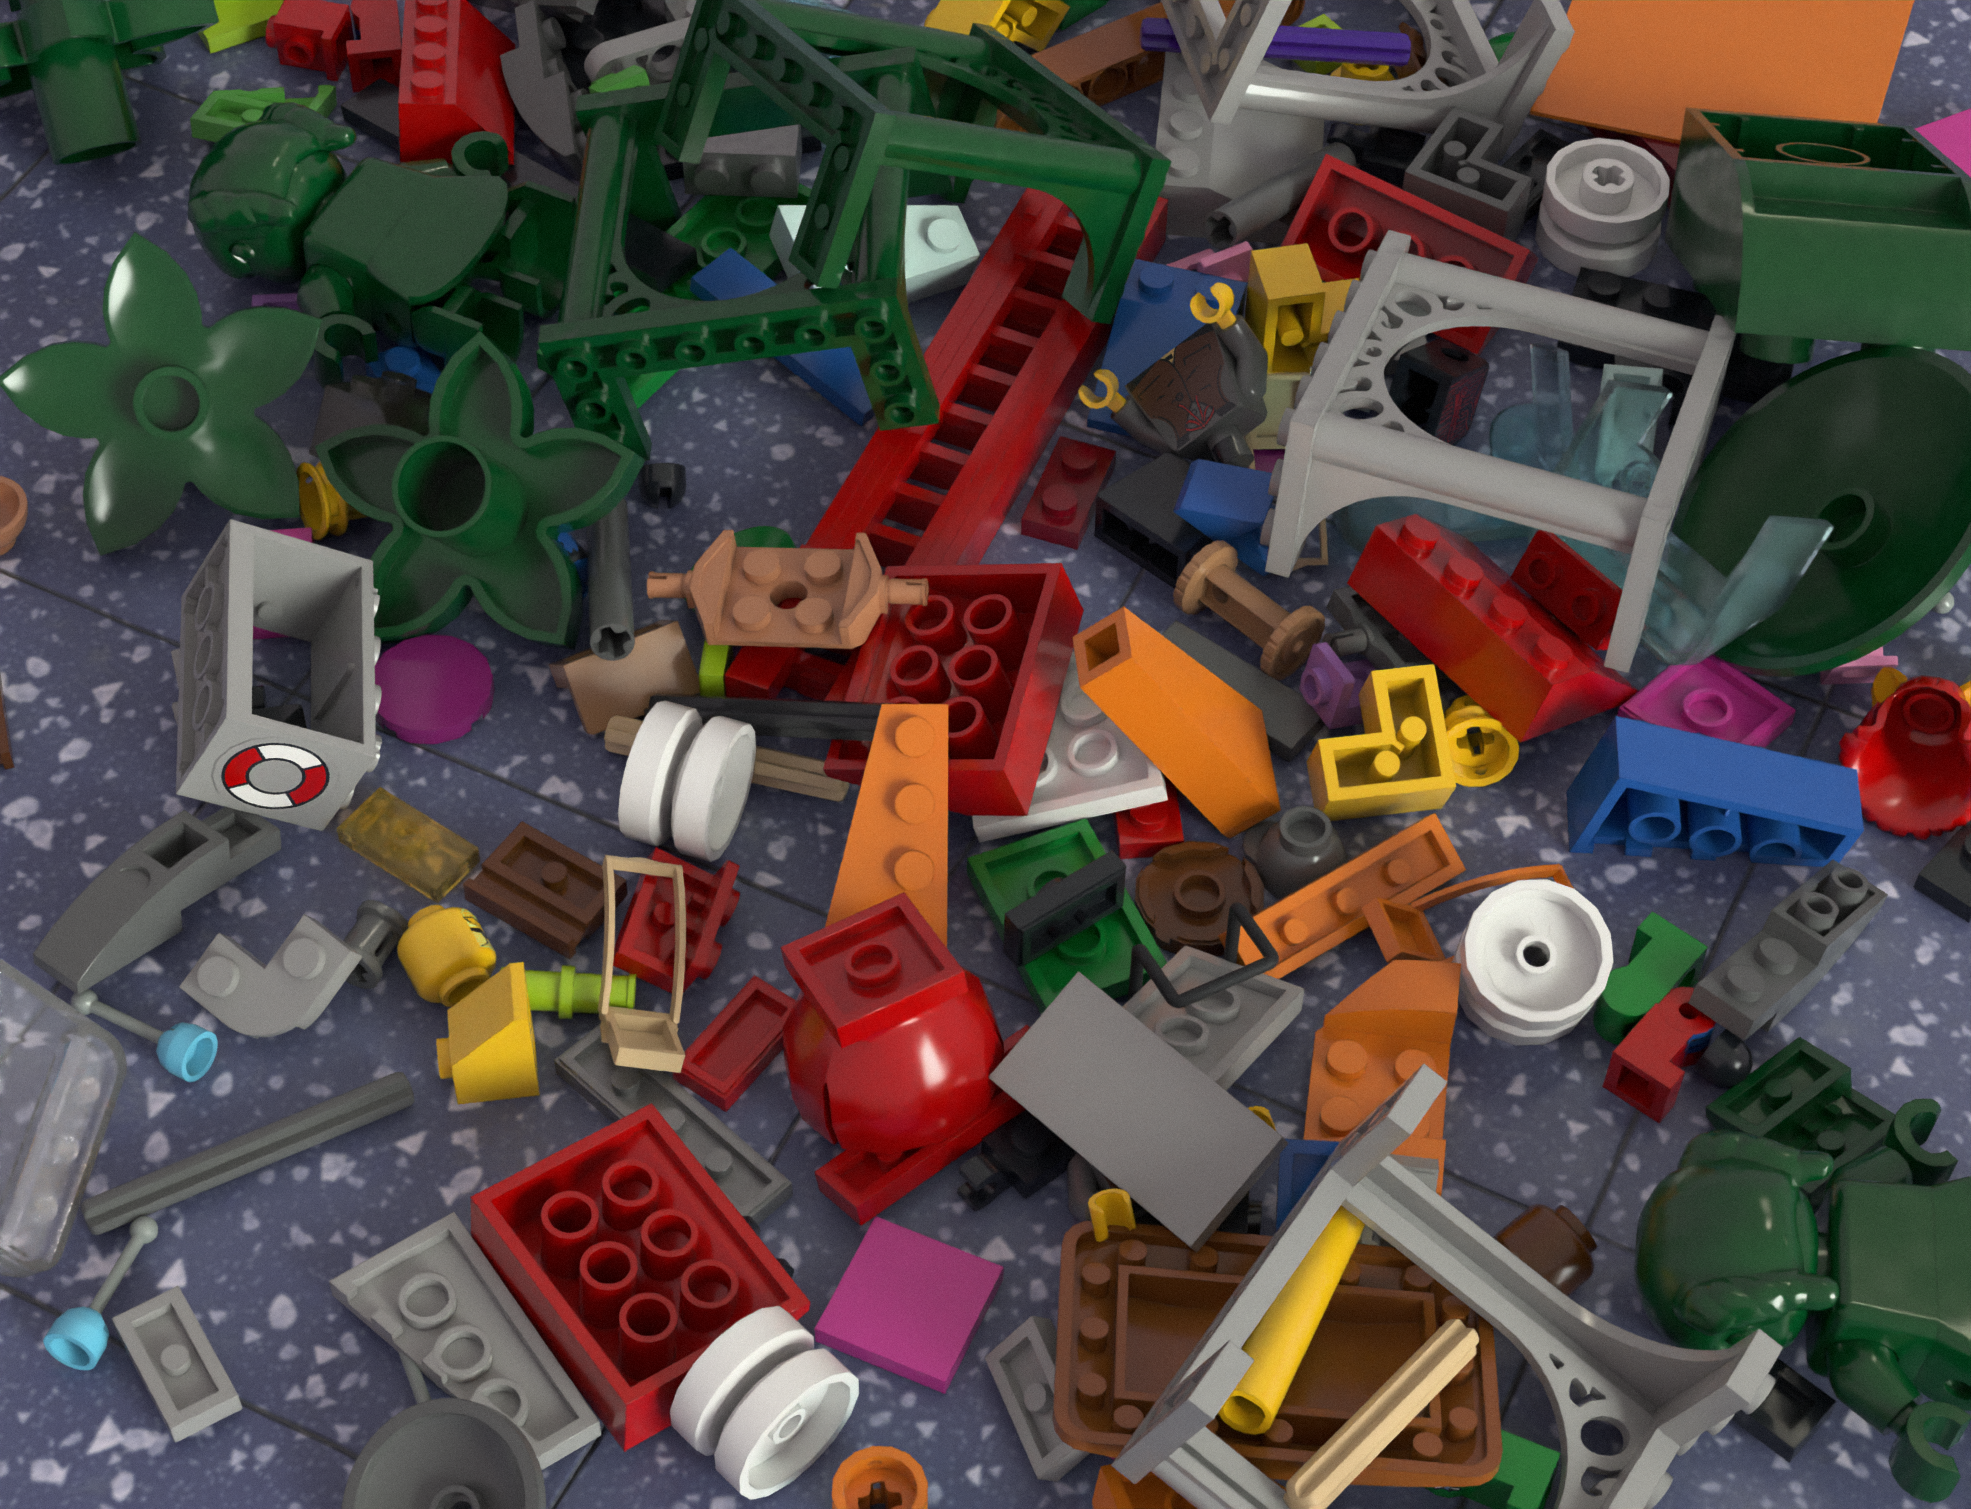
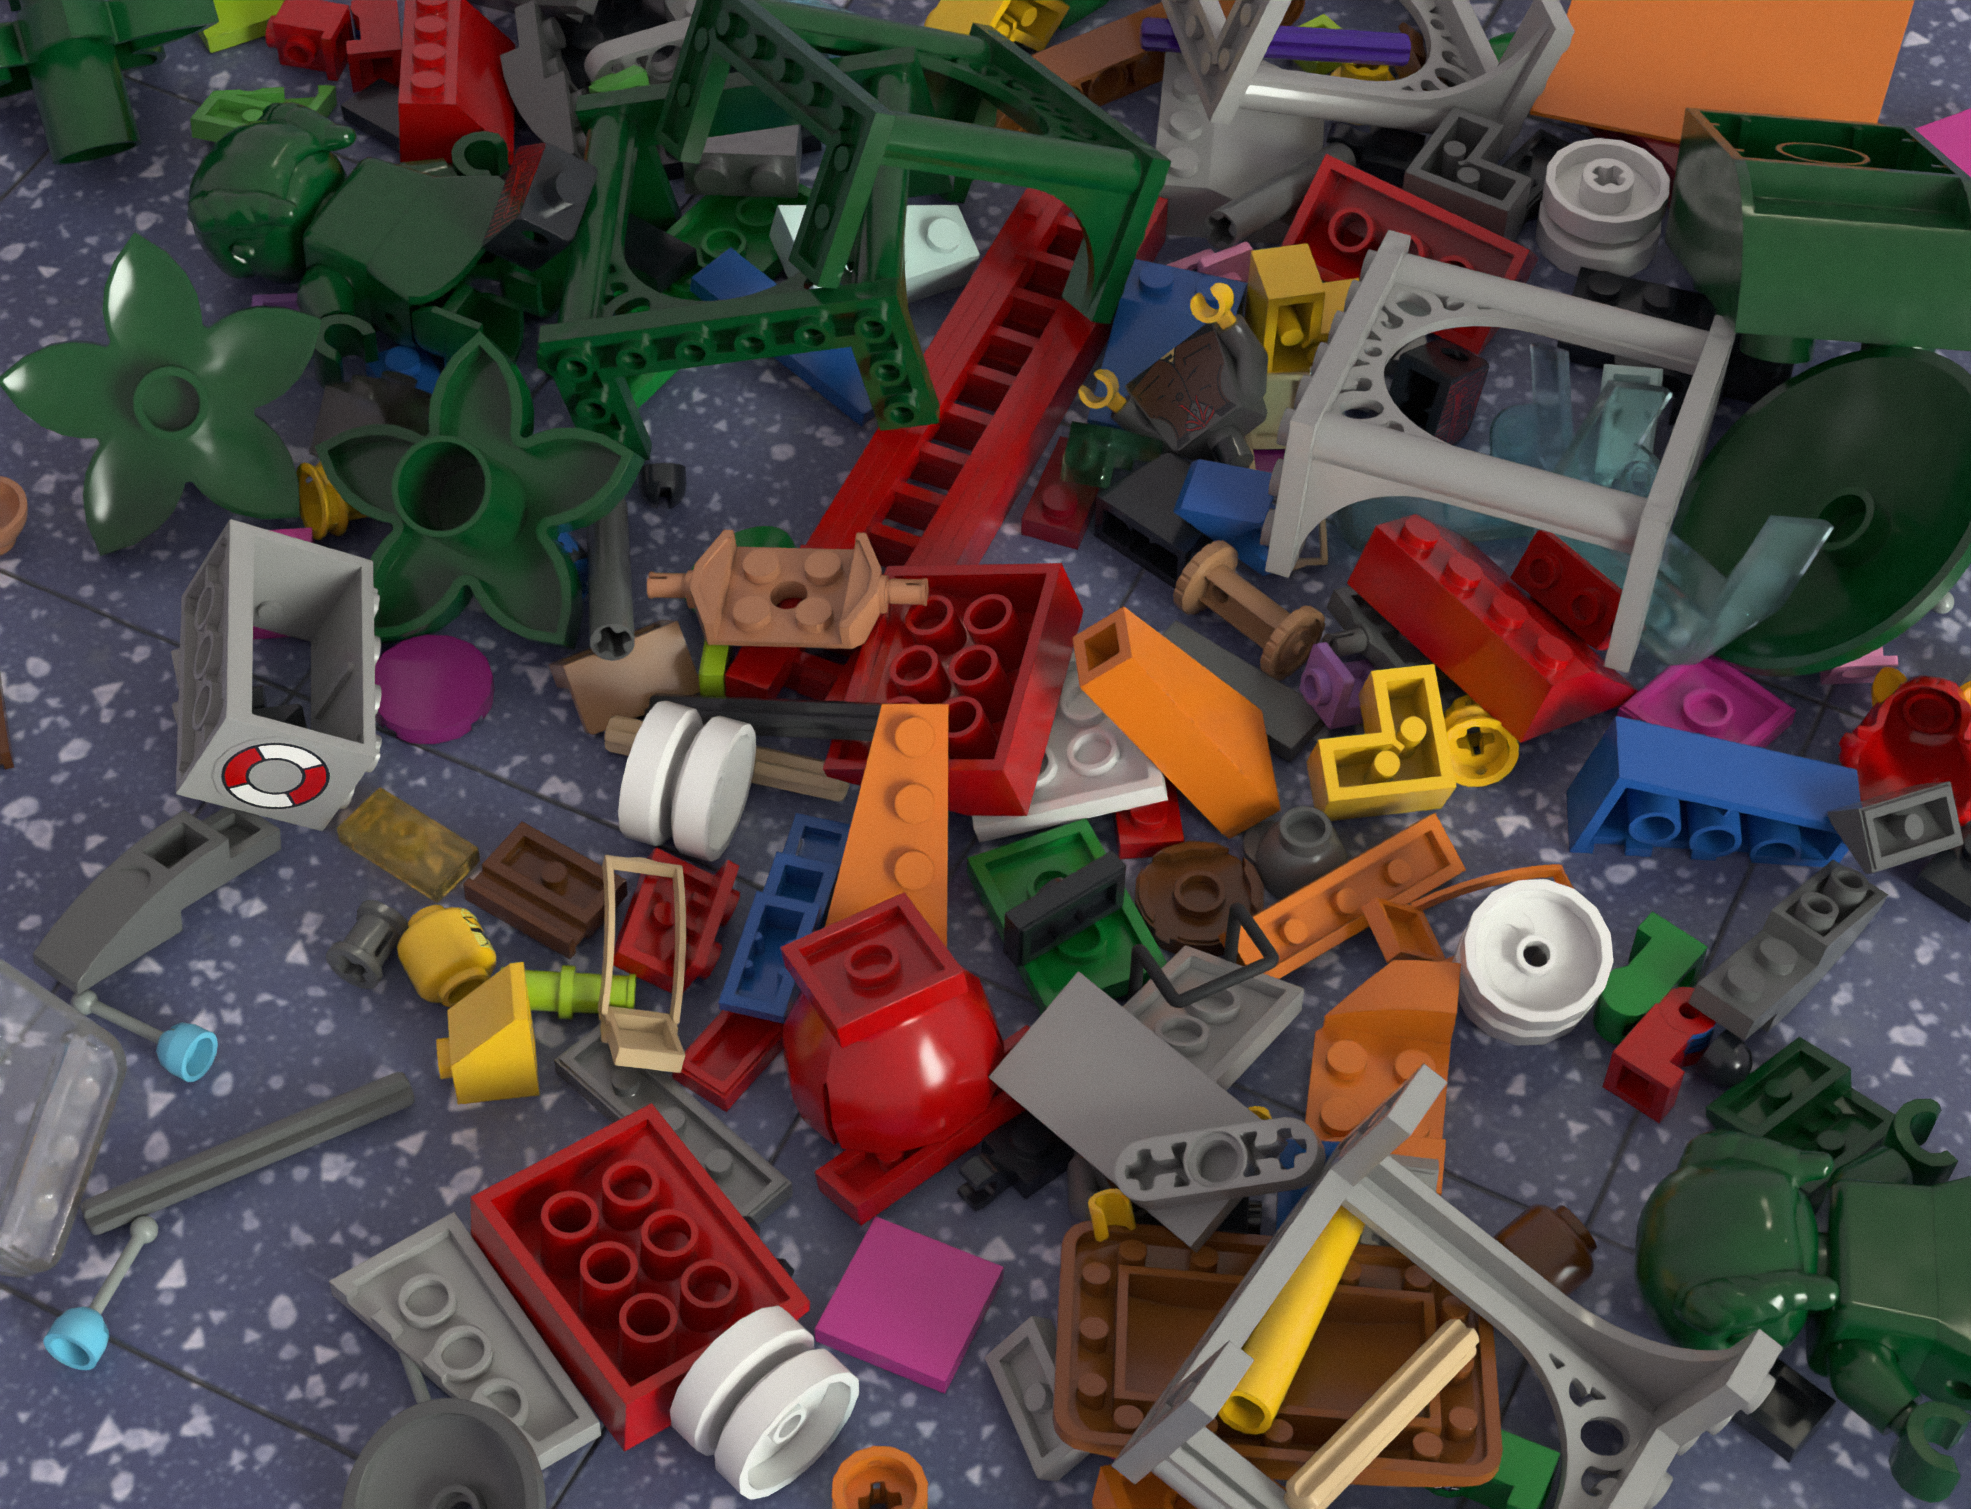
light grey plate [112,1286,242,1443] -> none
light grey plate [179,914,363,1039] -> none
none -> black torso [482,142,598,273]
none -> blue slope [718,813,851,1024]
none -> clear green bracket [1060,421,1163,489]
none -> light grey beam [1114,1117,1325,1210]
none -> dark grey slope [1827,781,1964,874]

